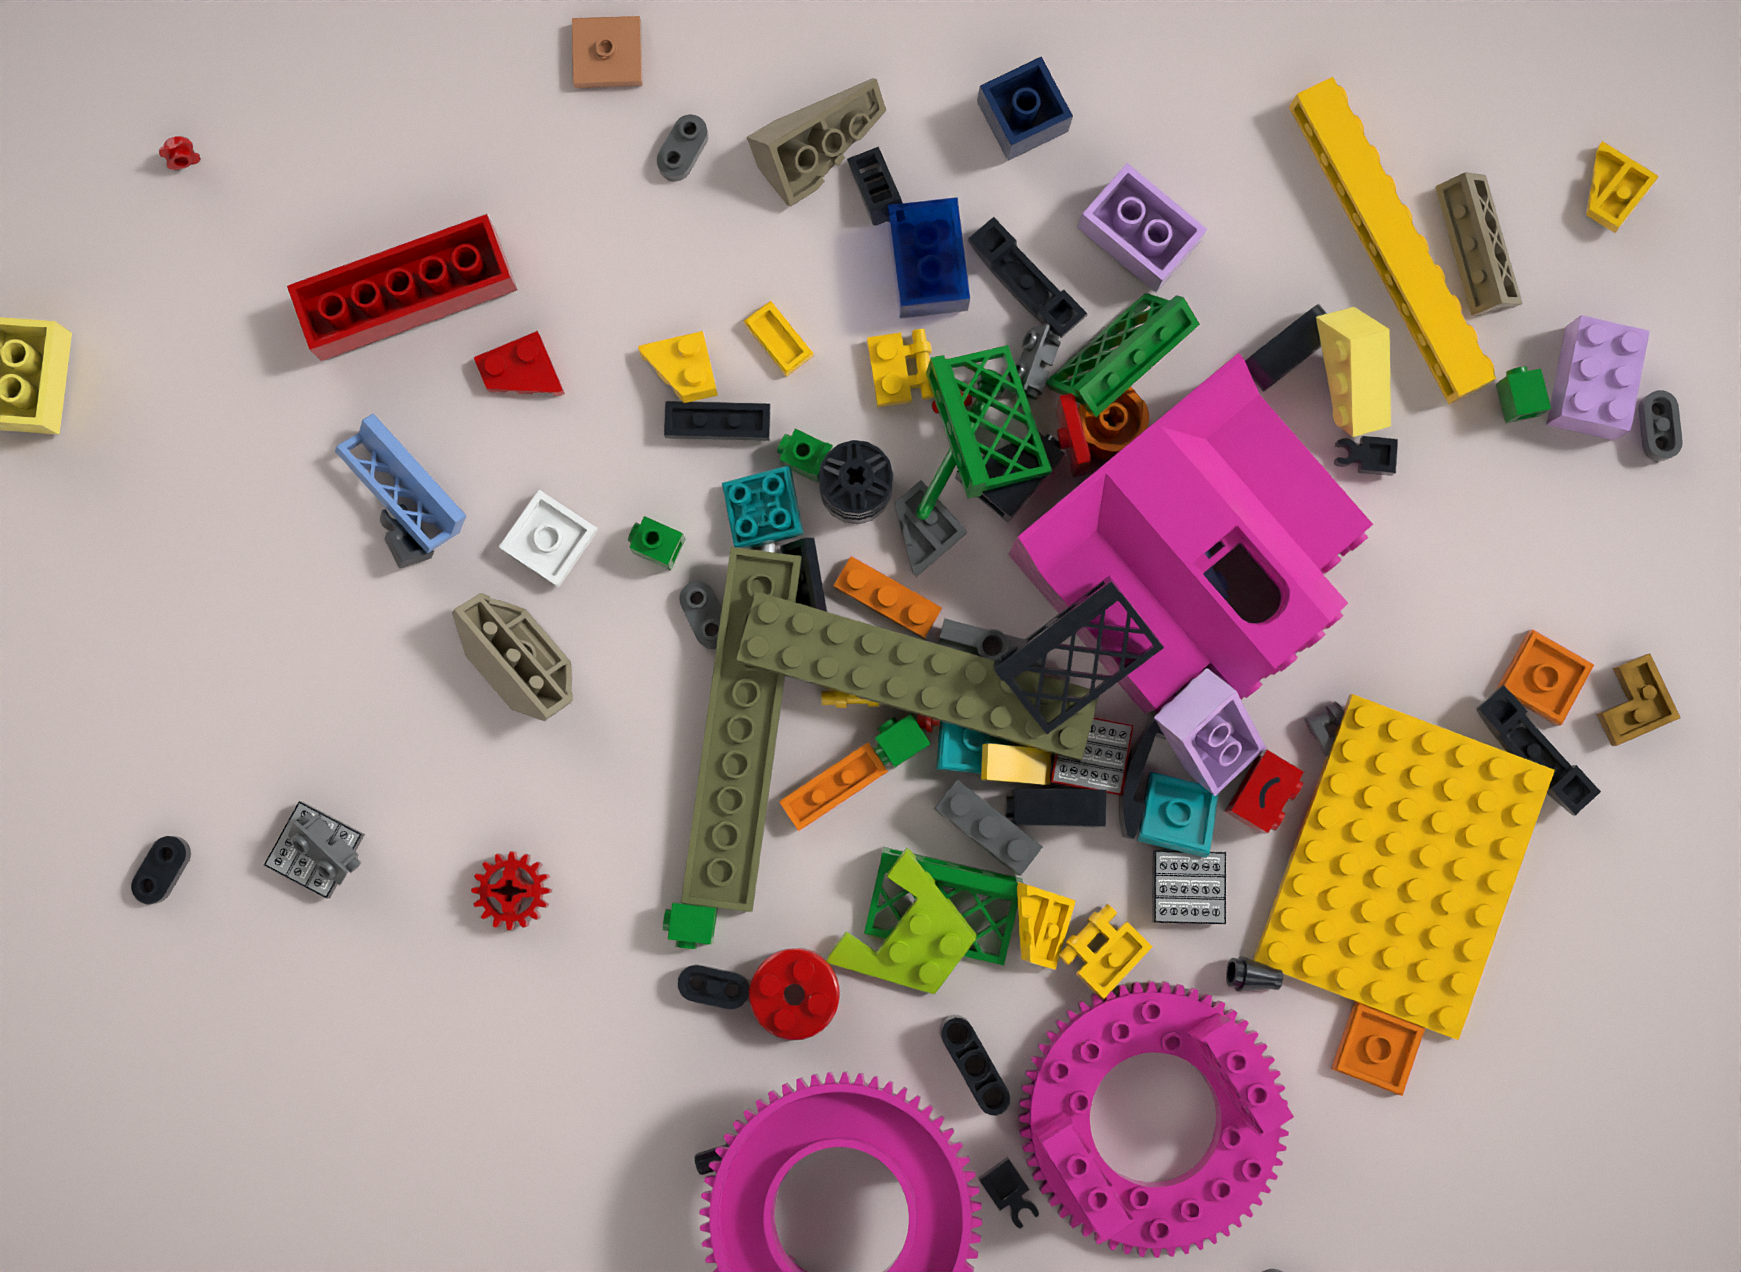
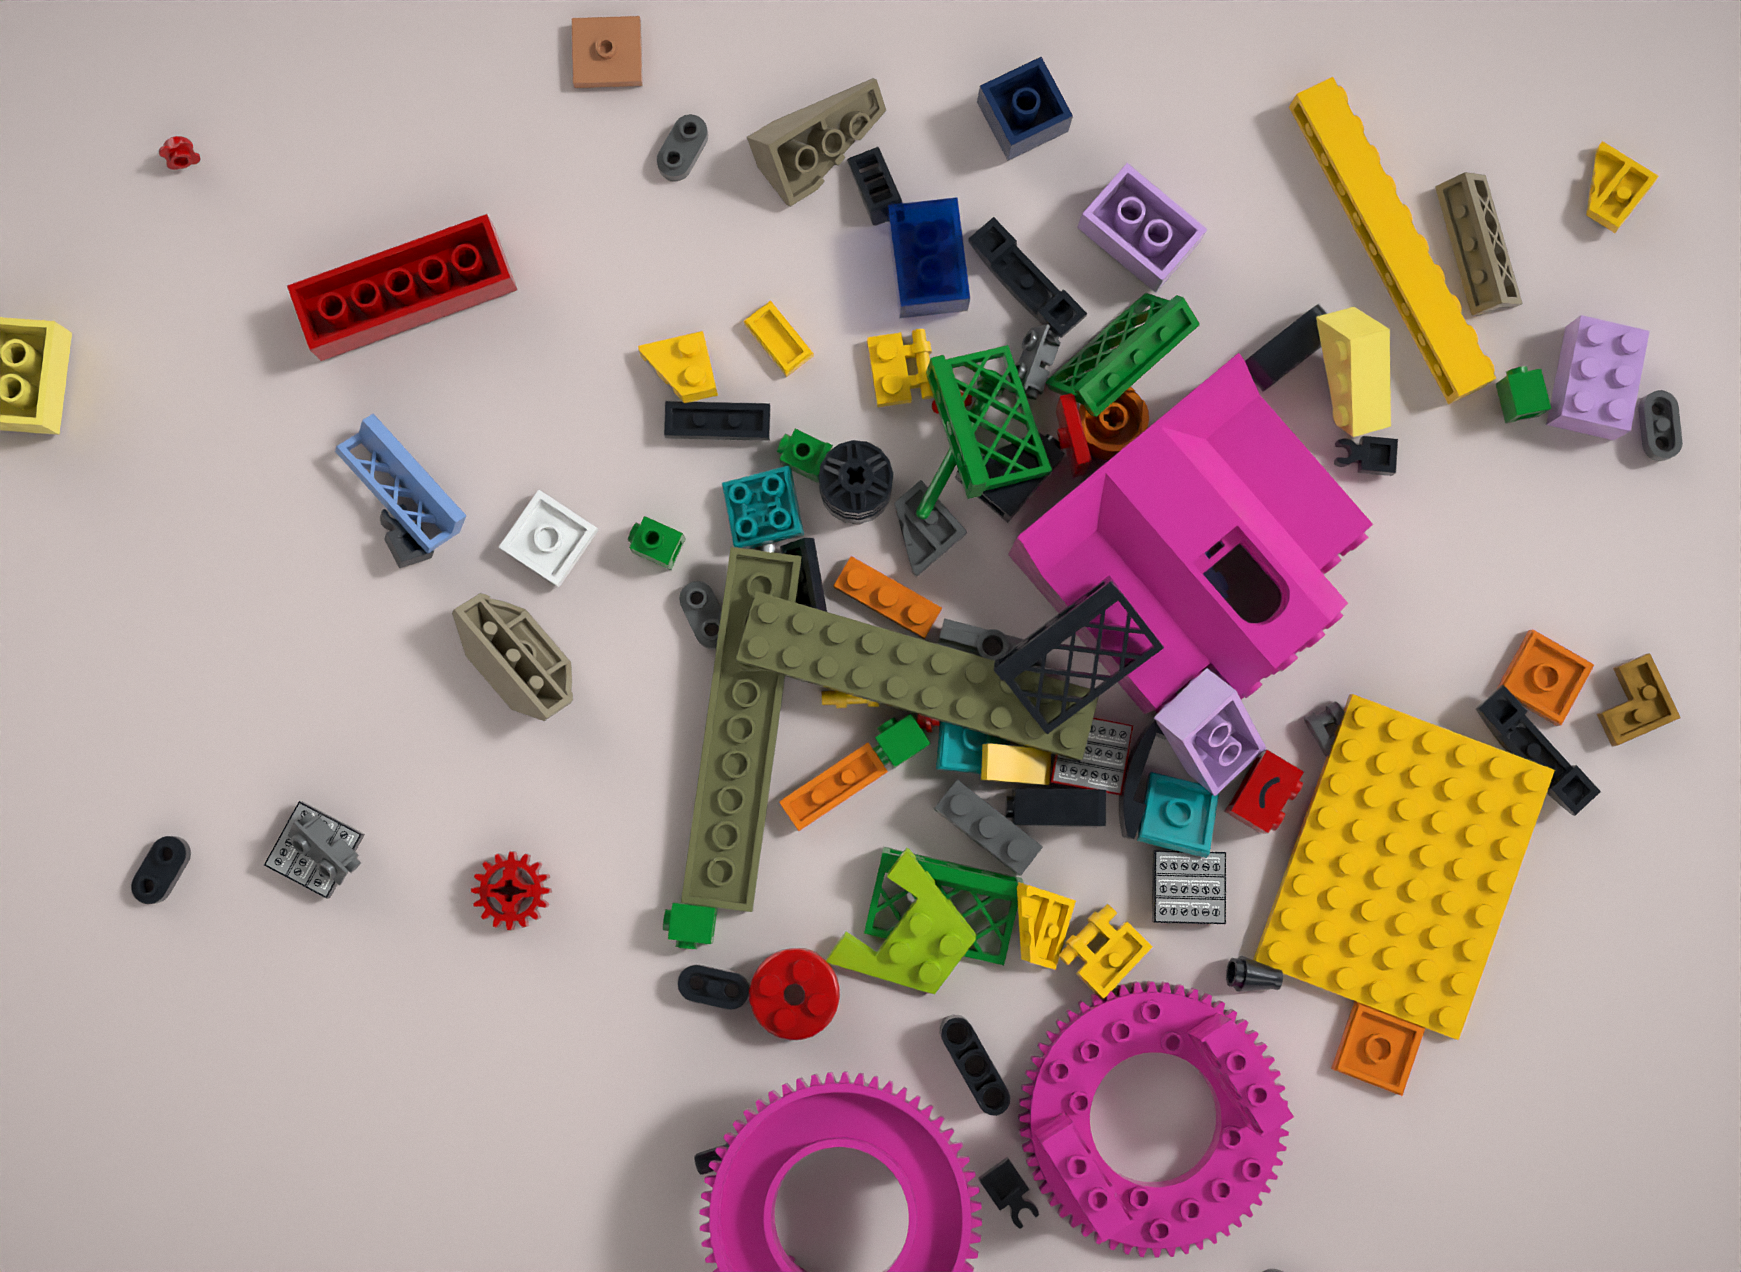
red wing [473,331,565,396] -> none

